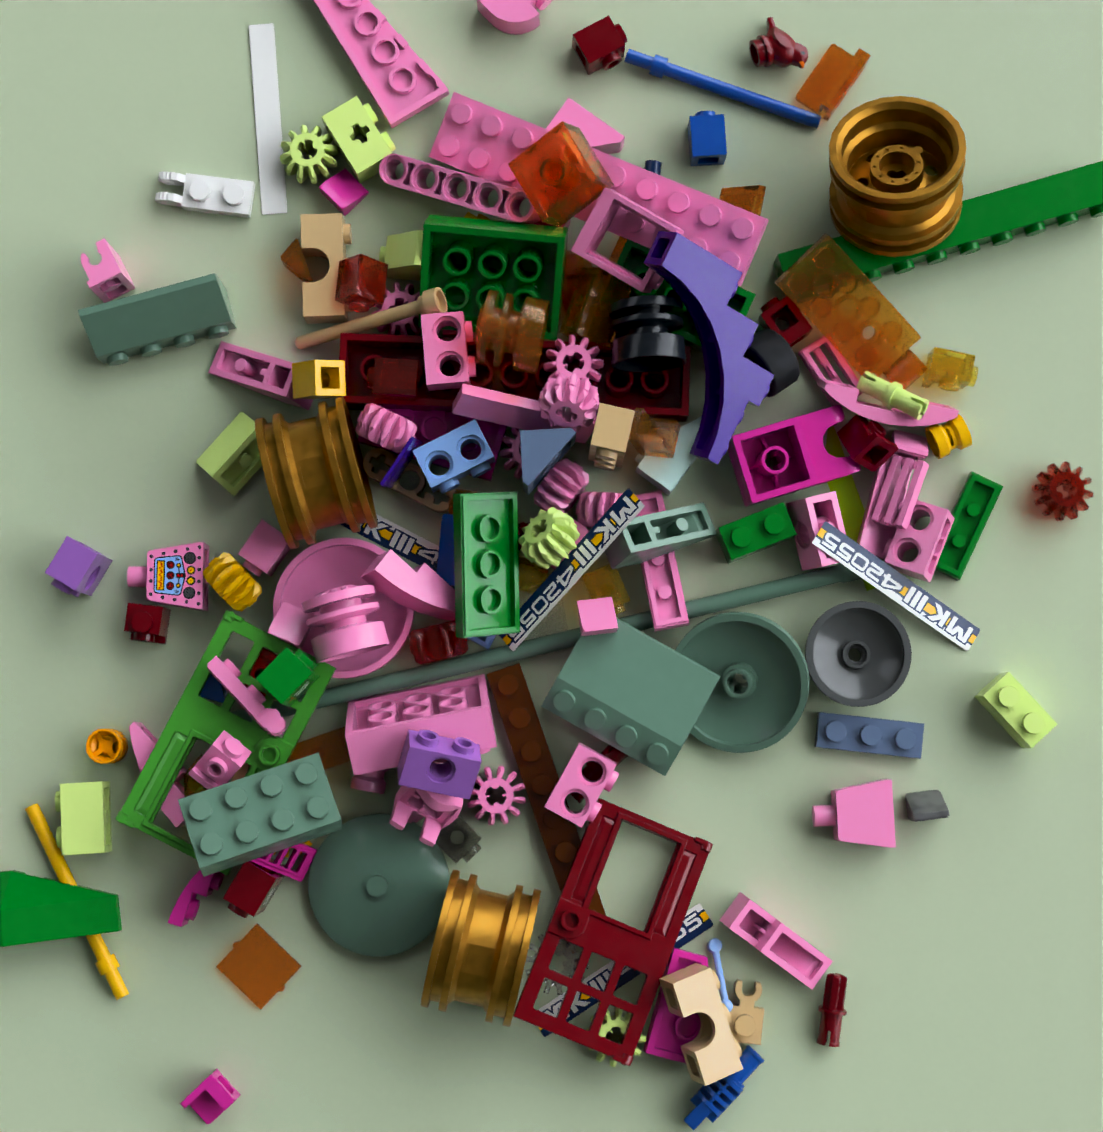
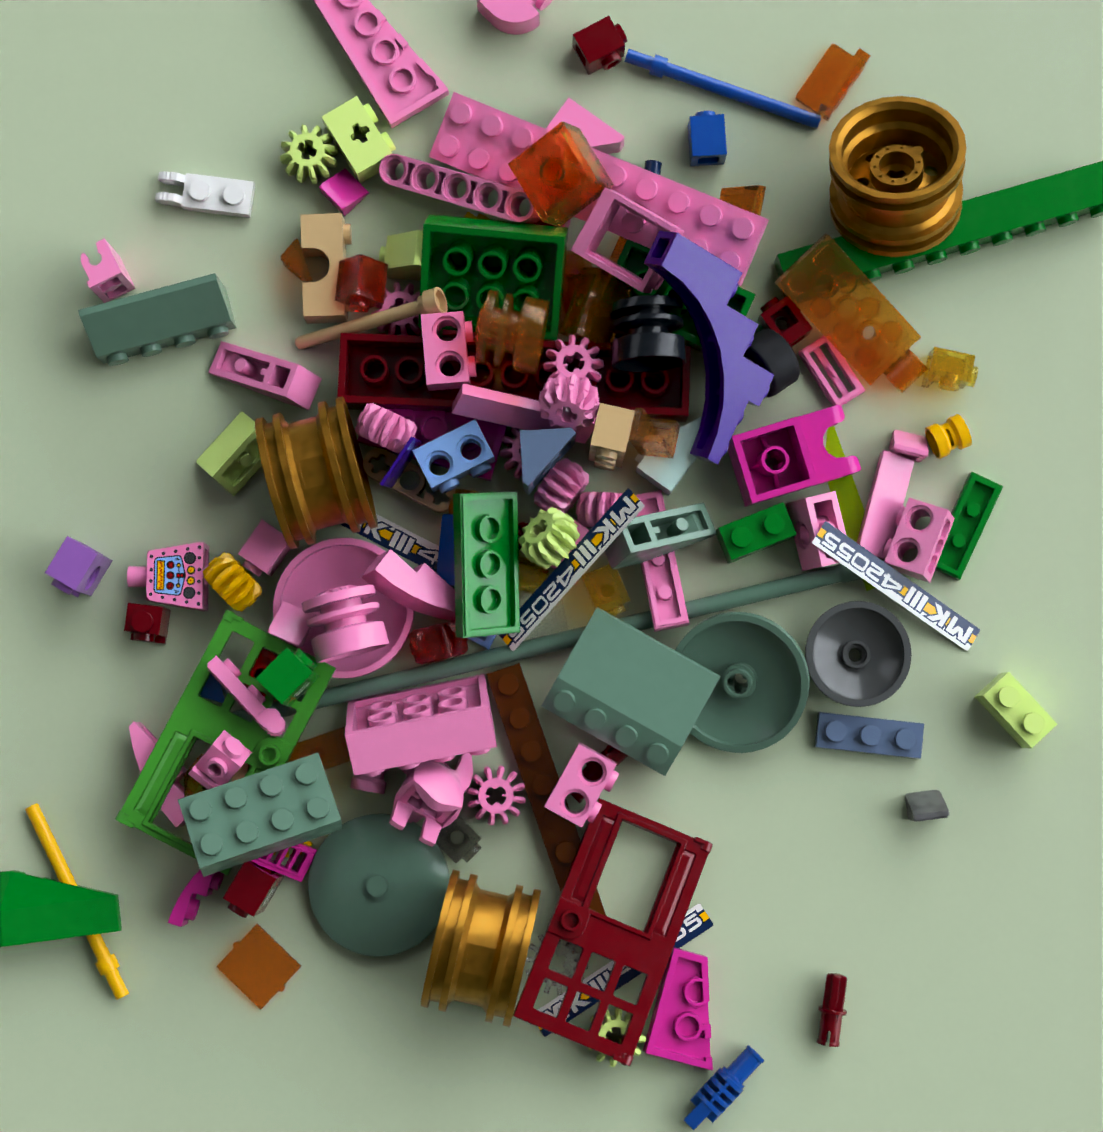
yellowish green brick [55,781,112,855] -> none
light orange wheel [86,729,128,764] -> none
dark pink panel [180,1069,241,1124] -> none
white sticker [249,23,287,215] -> none
yellow brick [292,359,346,399] -> none
clear red brick [367,357,420,402] -> none
medium lavender brick [397,729,482,800] -> none
bright pink slope [576,597,618,636] -> none
tan arch [659,963,743,1086] -> none
light blue hinge [707,938,733,1012] -> none
bright pink slope [719,892,833,990] -> none
tan plate [729,979,764,1045] -> none
dark red animal [749,17,808,69] -> none
bright pink torso [812,779,896,848] -> none
bright pink slope [816,378,959,427] -> none
dark red brick [837,414,898,472] -> none
yellowish green pin [857,371,929,420] -> none
bright pink tile [871,455,929,530] -> none
clear red gear [1032,462,1094,521] -> none

